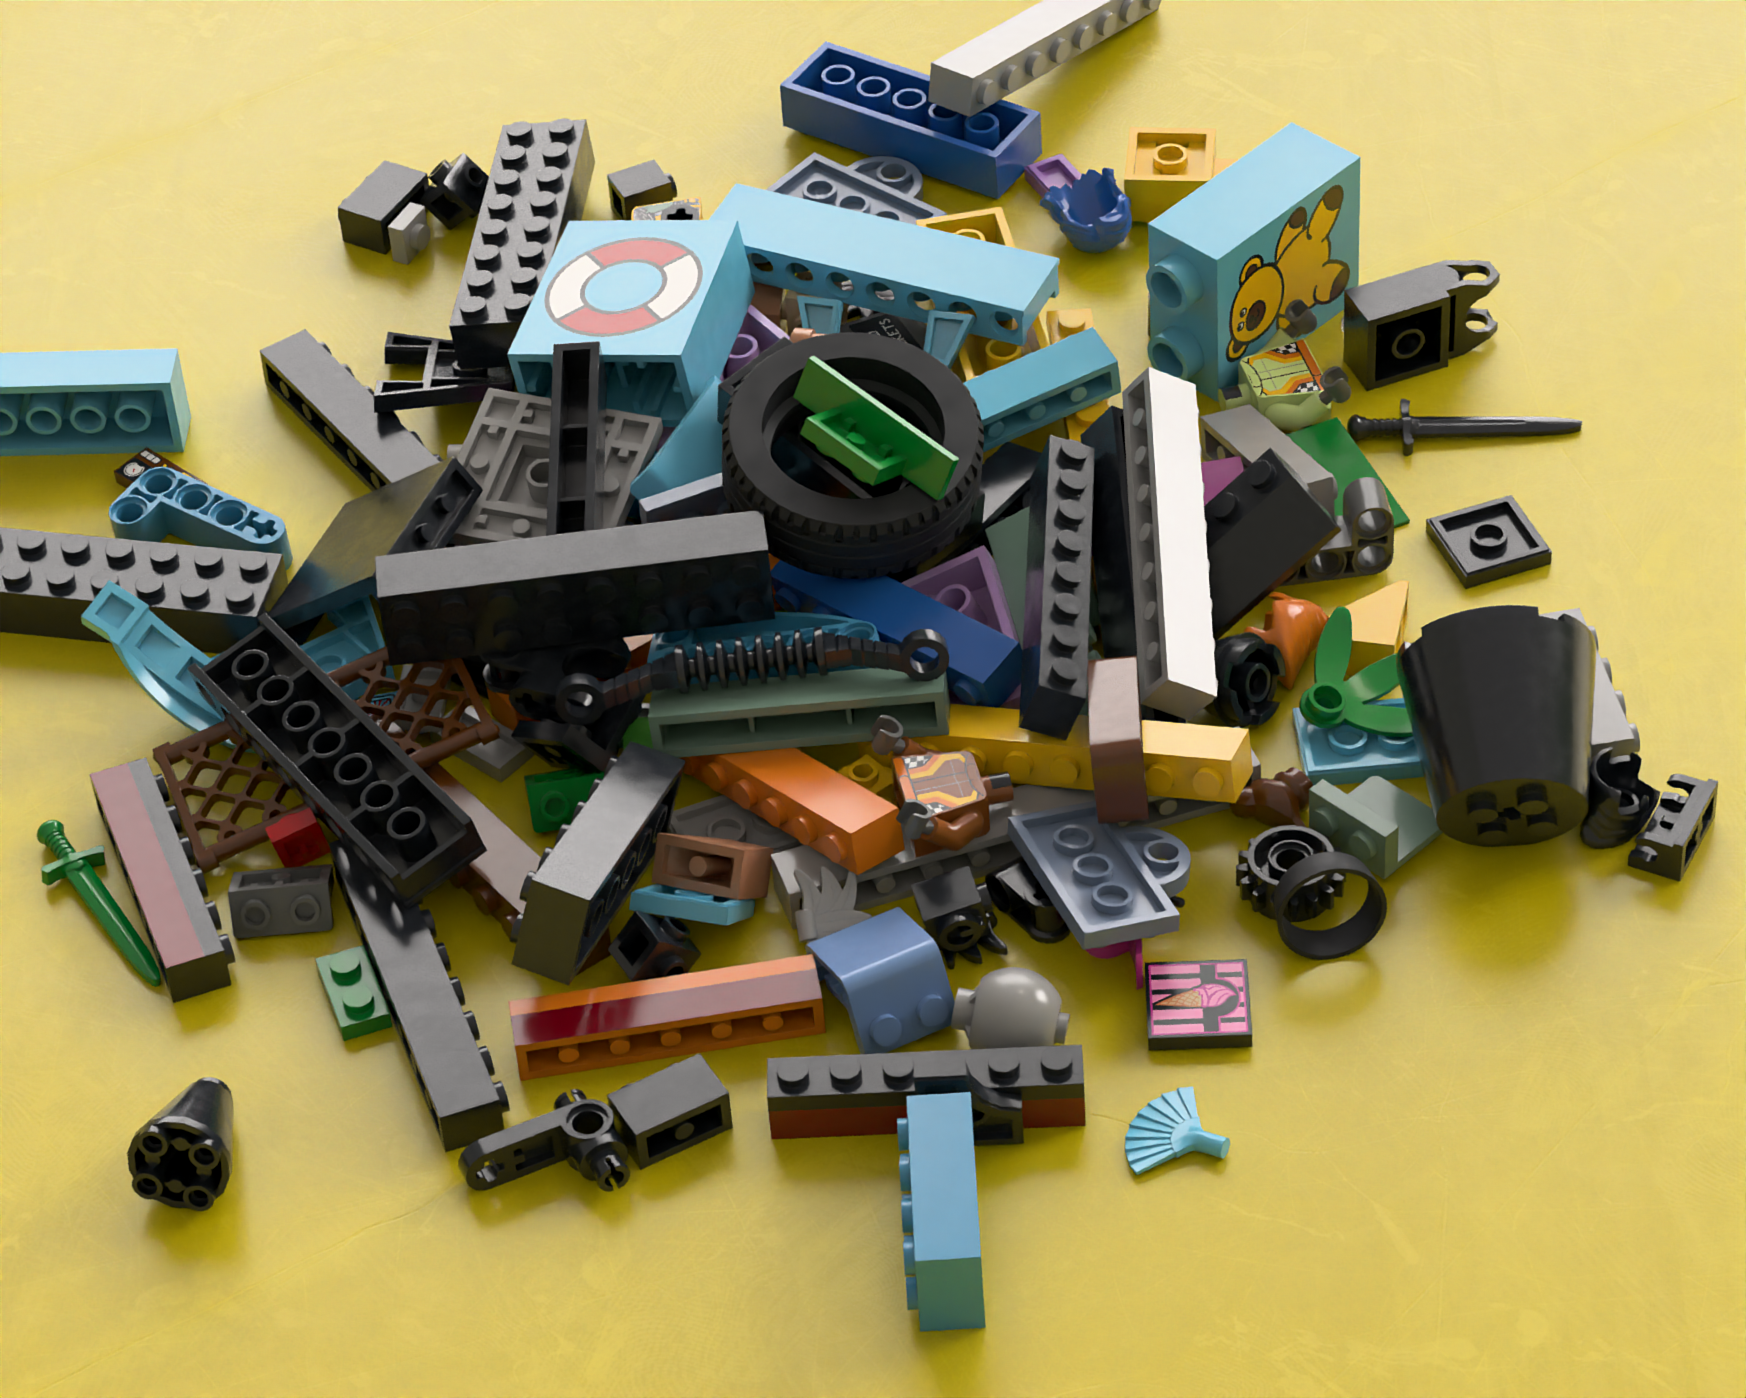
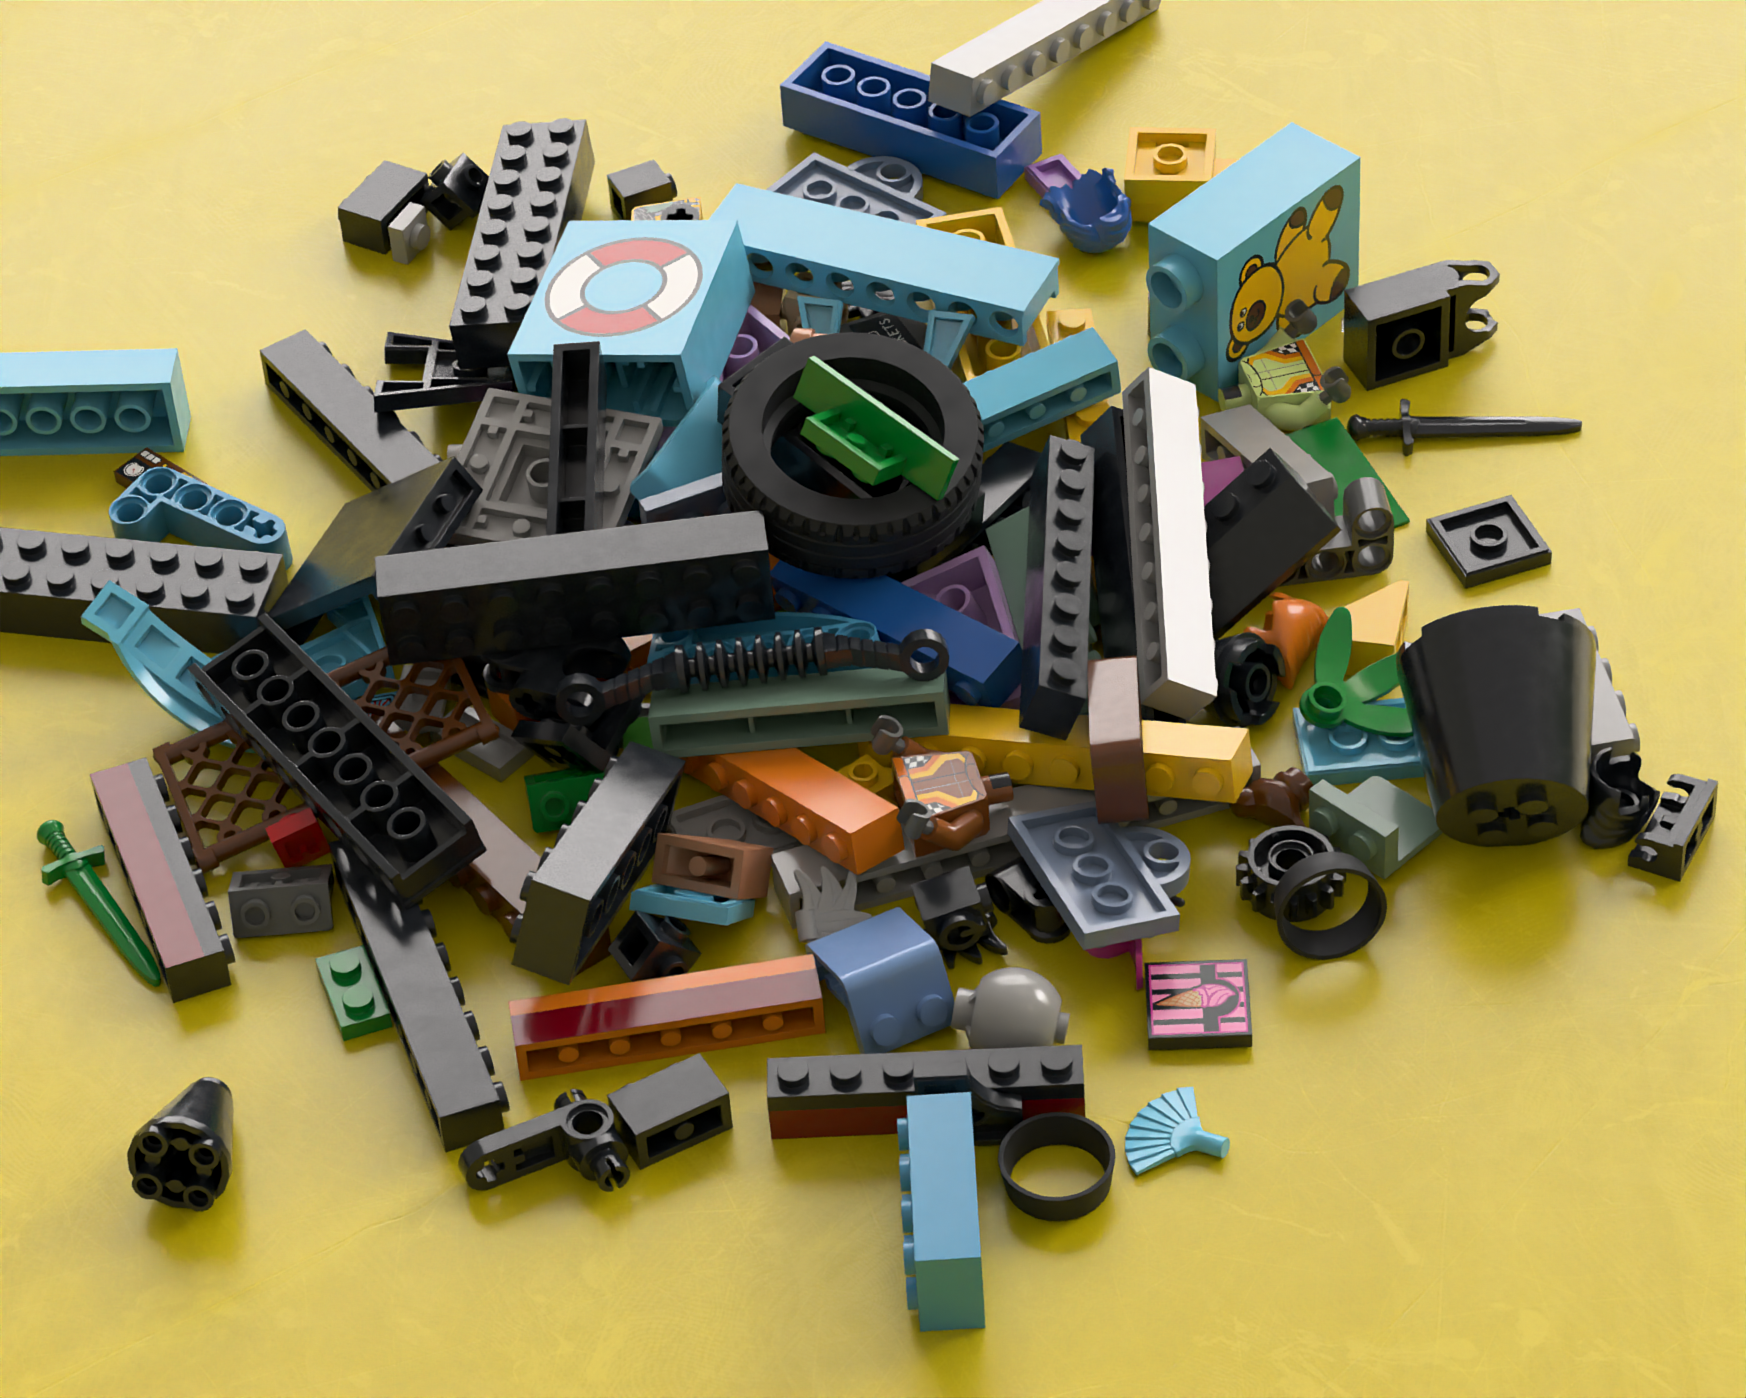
none -> black tyre [998,1112,1115,1221]

